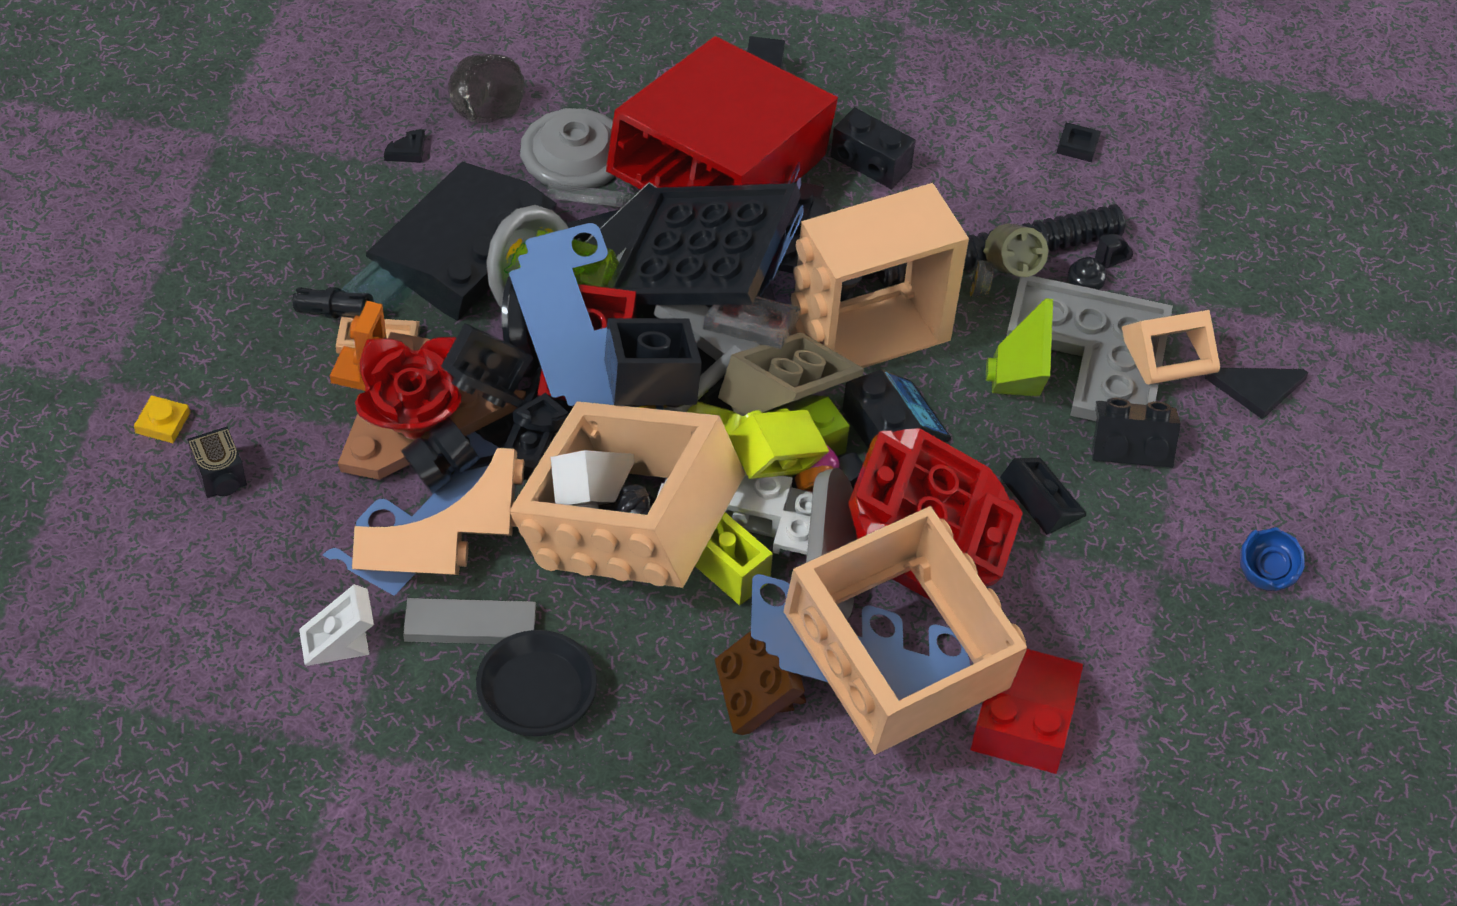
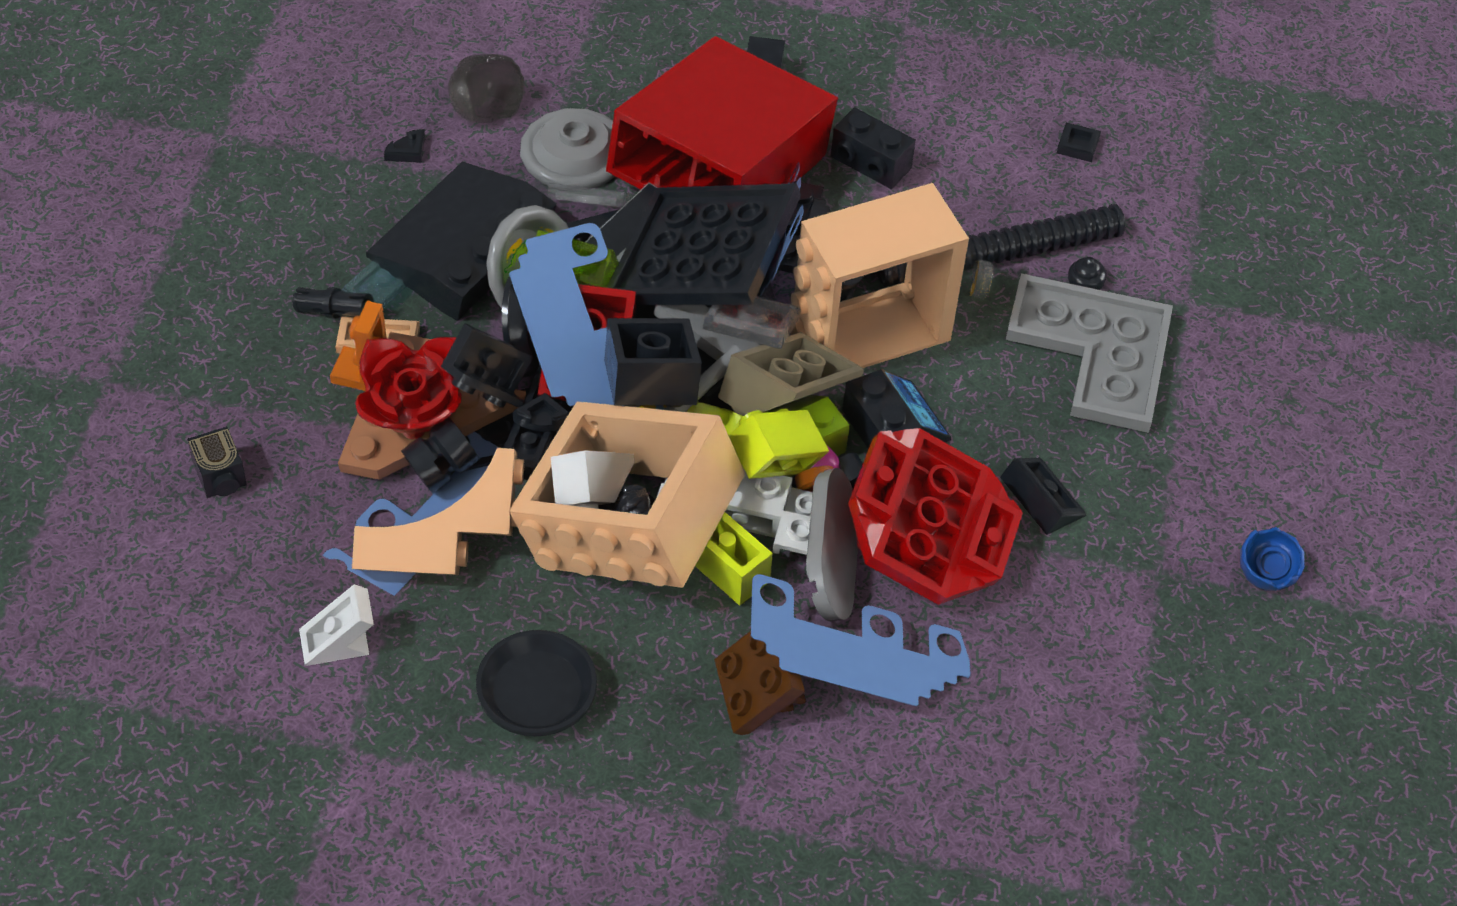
yellow plate [134,395,190,443] -> none
light grey tile [403,598,536,644] -> none
light nougat window [783,506,1027,755] -> none
red slope [970,649,1083,774] -> none
olive piece [984,223,1048,277] -> none
lime slope [986,298,1053,397] -> none
black bracket [1092,398,1181,468] -> none
black tile [1095,234,1133,269] -> none
light nougat tile [1122,310,1220,385] -> none
black tile [1205,368,1308,419] -> none

